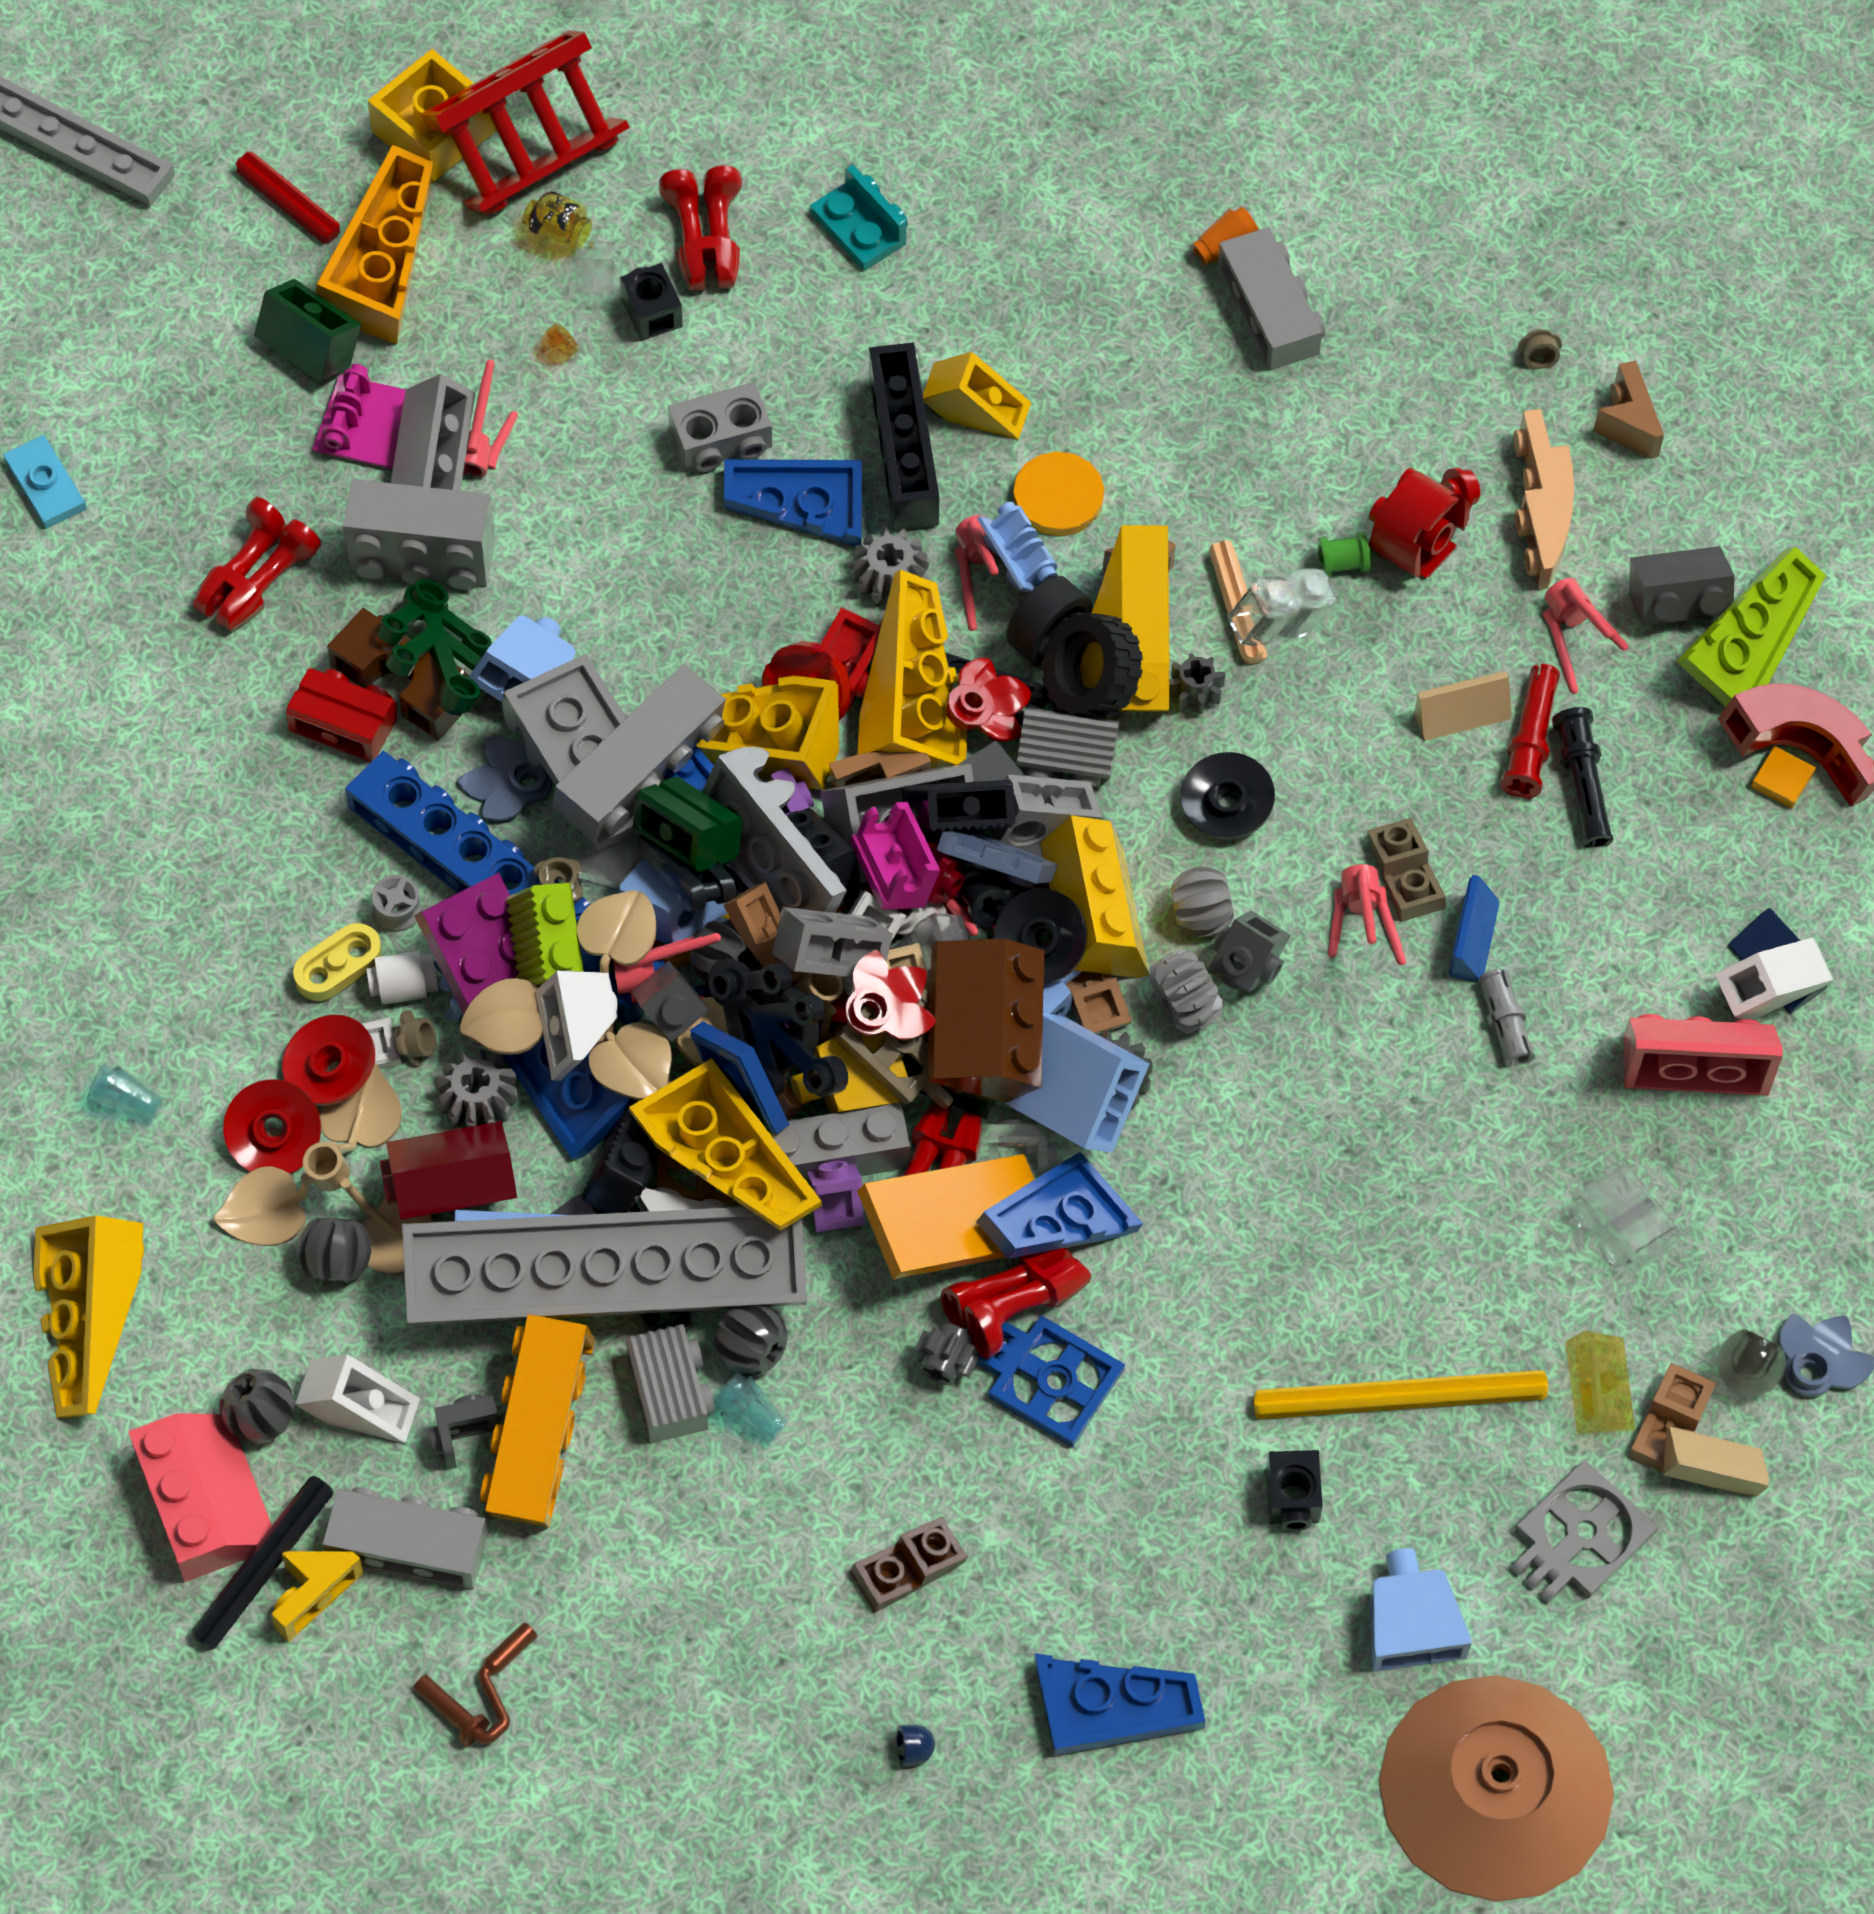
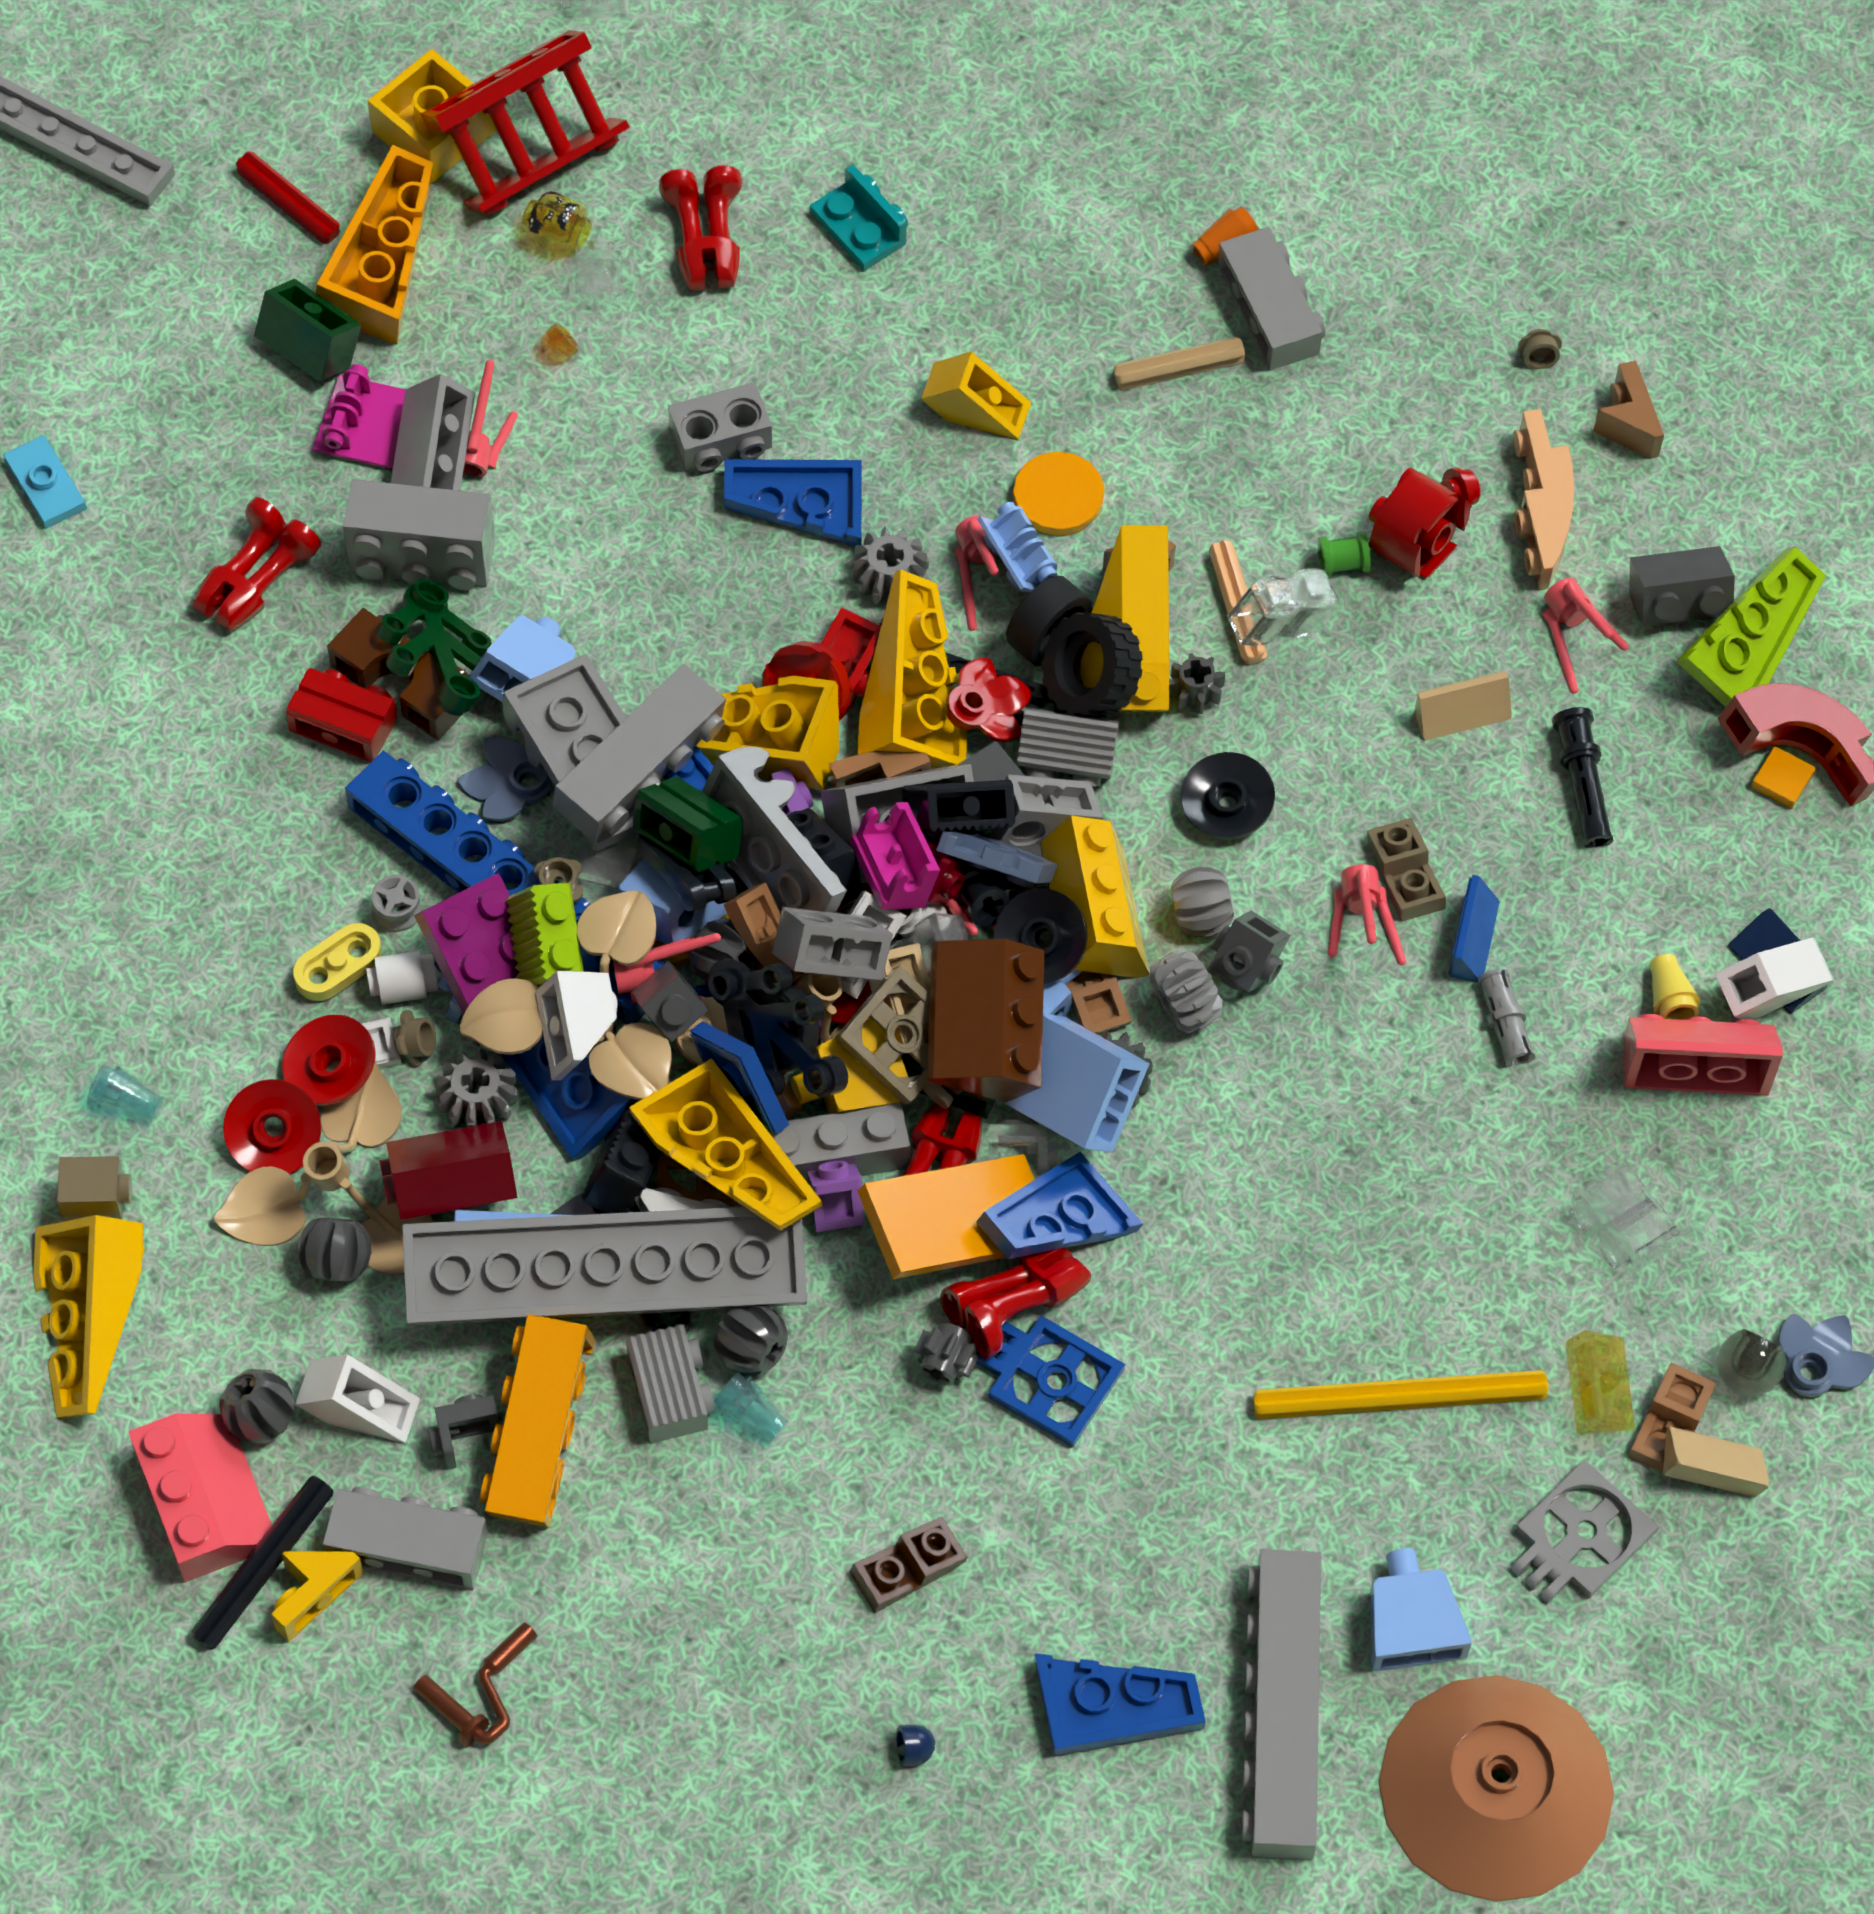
black brick [620,263,683,341] -> none
plate [845,950,936,1040] -> none
black brick [869,342,940,531] -> none
black brick [1266,1450,1323,1531] -> none
red pin [1500,663,1560,799] -> none
none -> dark tan brick [57,1156,132,1222]
none -> tan axle [1113,337,1245,390]
none -> light grey brick [1241,1549,1321,1860]
none -> light yellow cone [1649,954,1700,1020]

